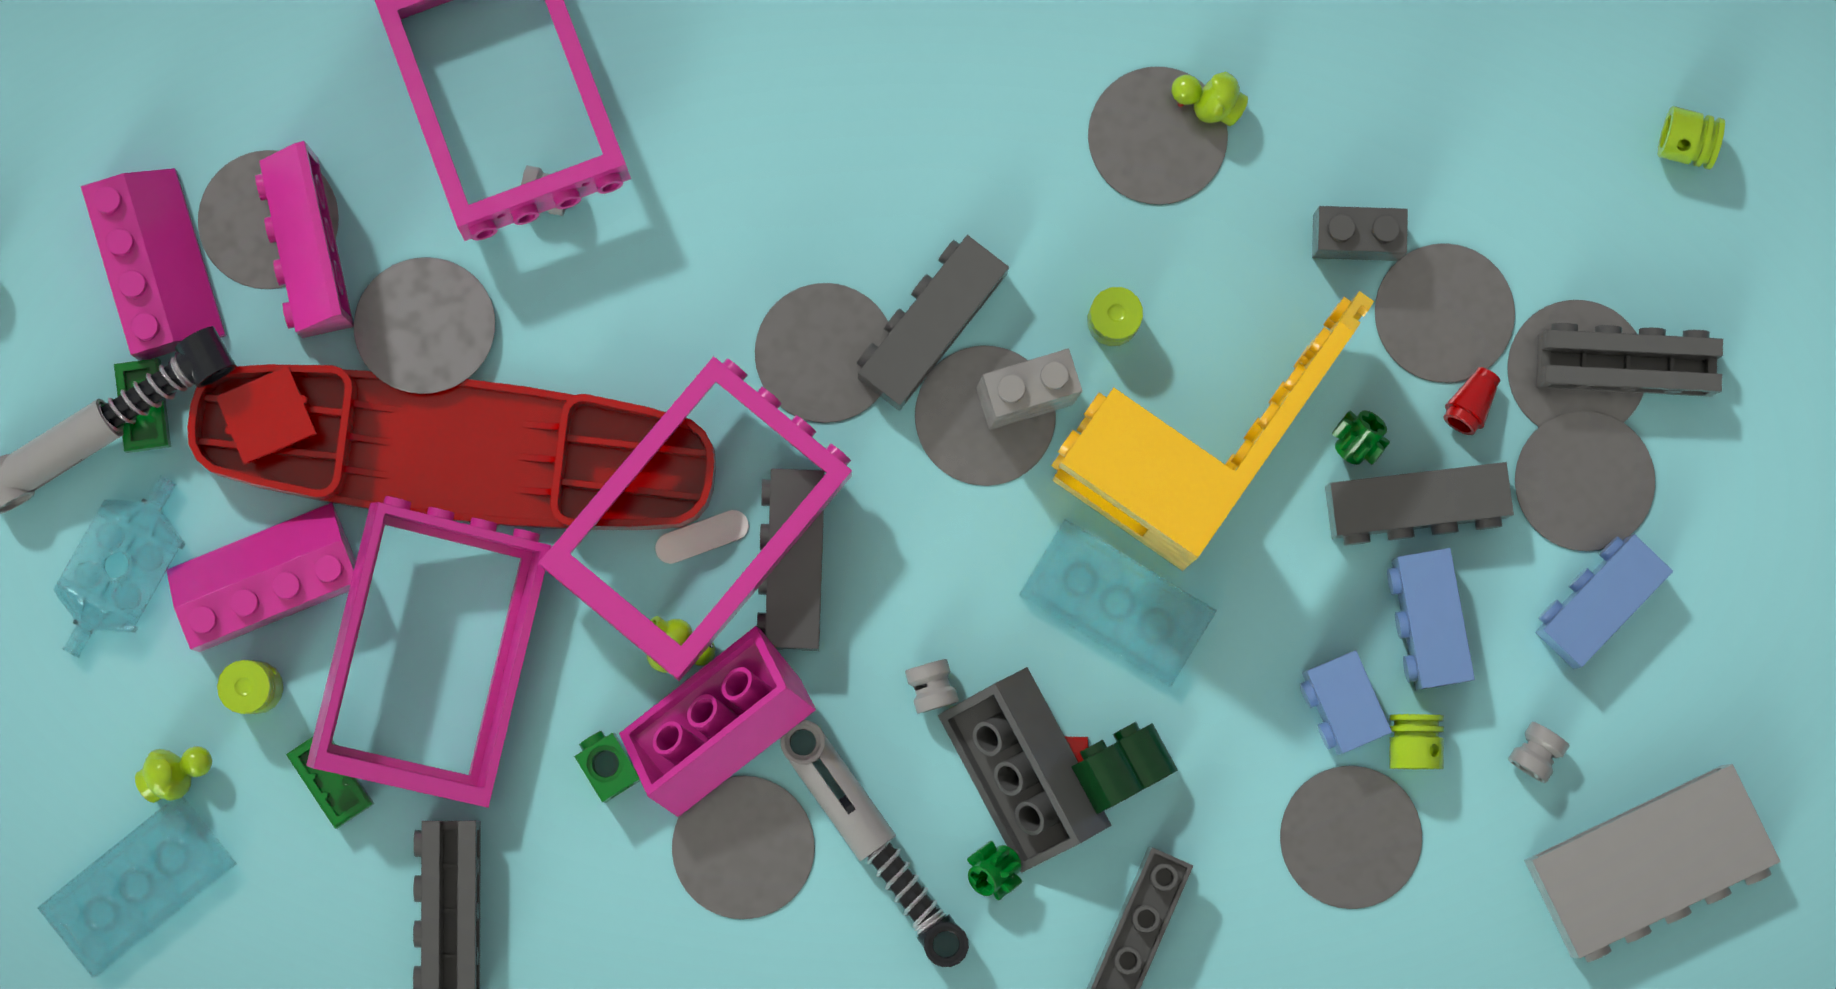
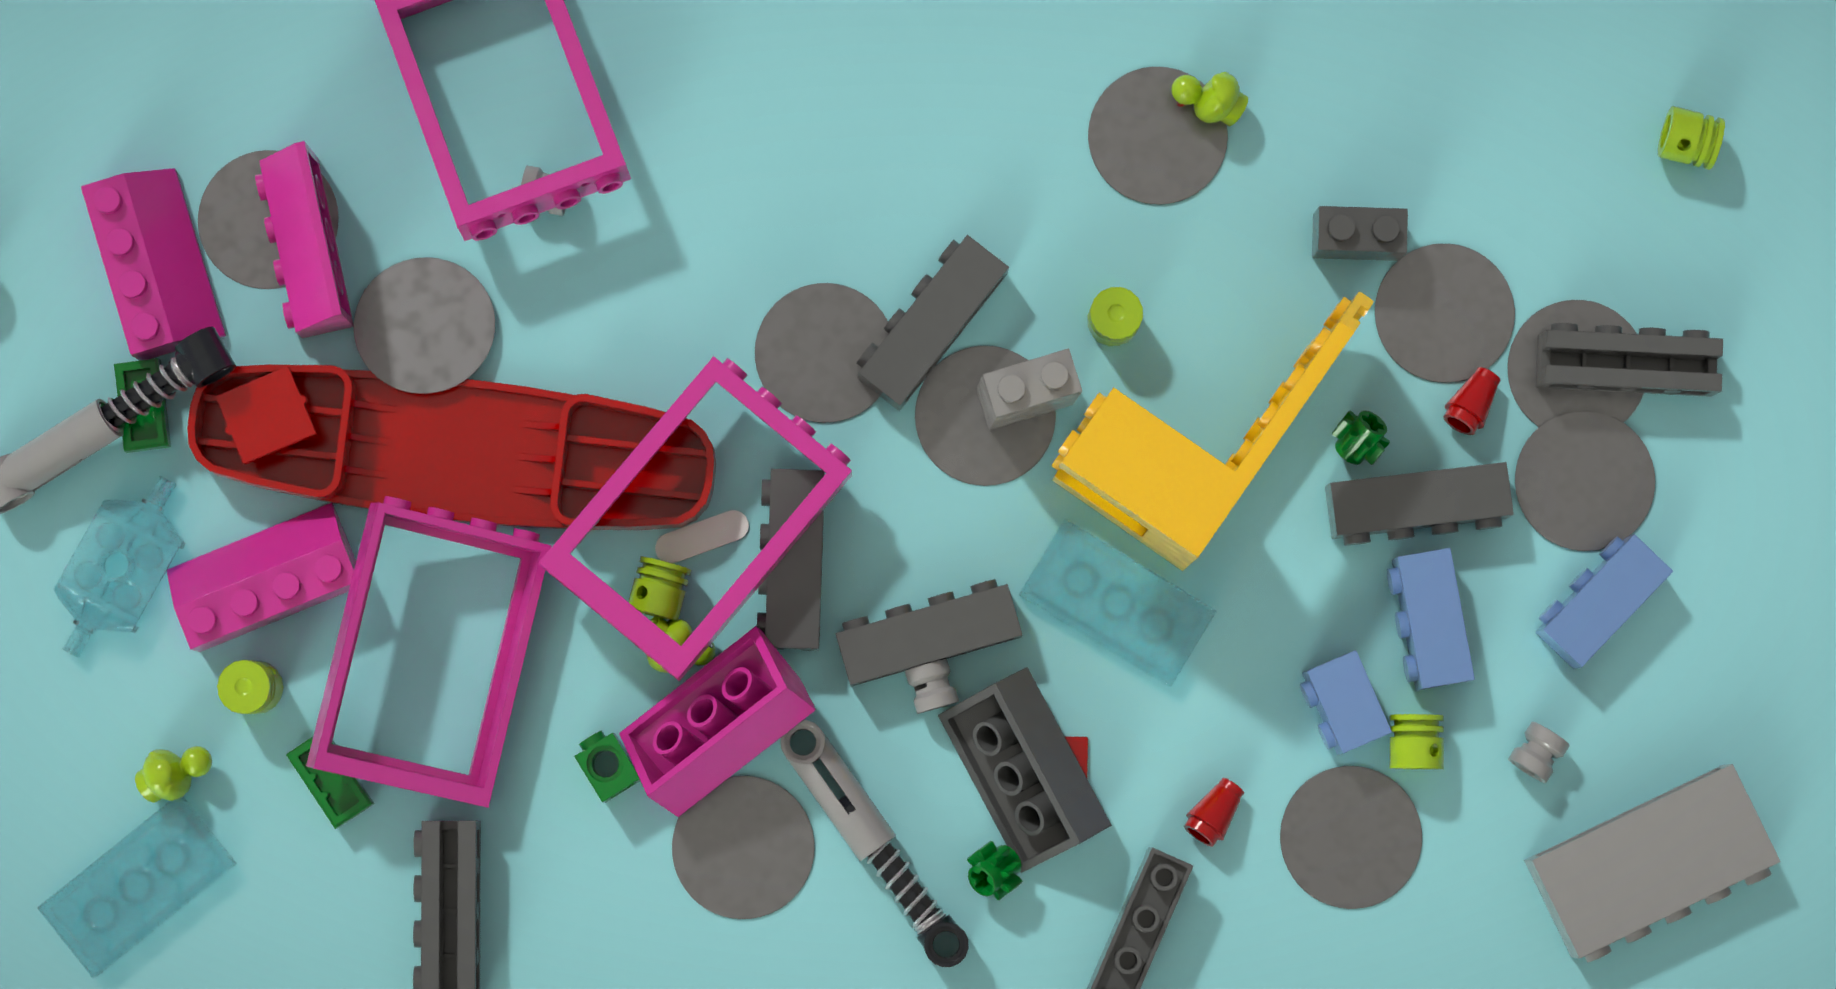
dark green brick [1071,722,1178,814] -> none
none -> lime piece [628,556,692,621]
none -> dark grey brick [836,579,1022,687]
none -> red cone [1184,778,1244,847]

